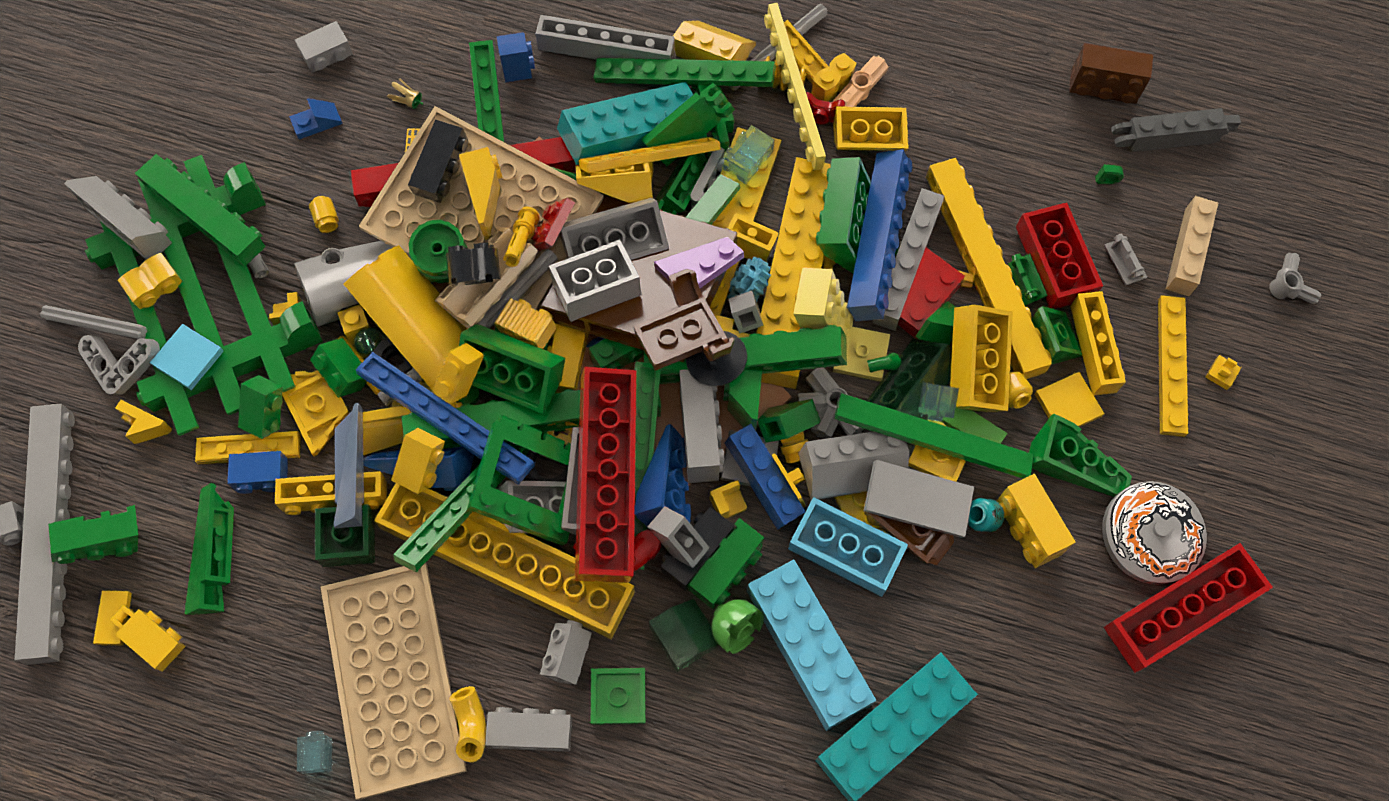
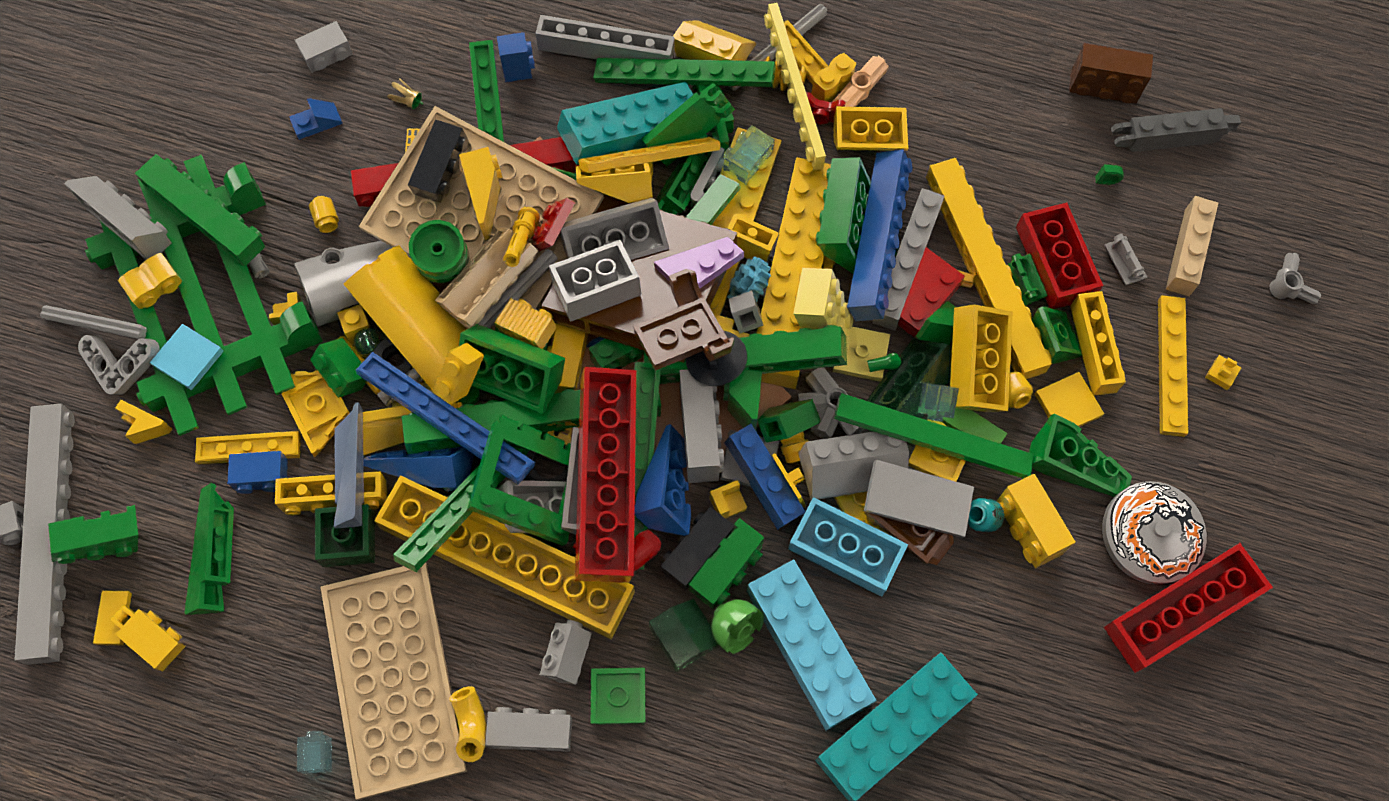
green brick [238,375,283,439] -> none
yellow brick [391,428,445,494] -> none
black brick [446,243,501,286] -> none
light grey brick [648,507,709,568] -> none

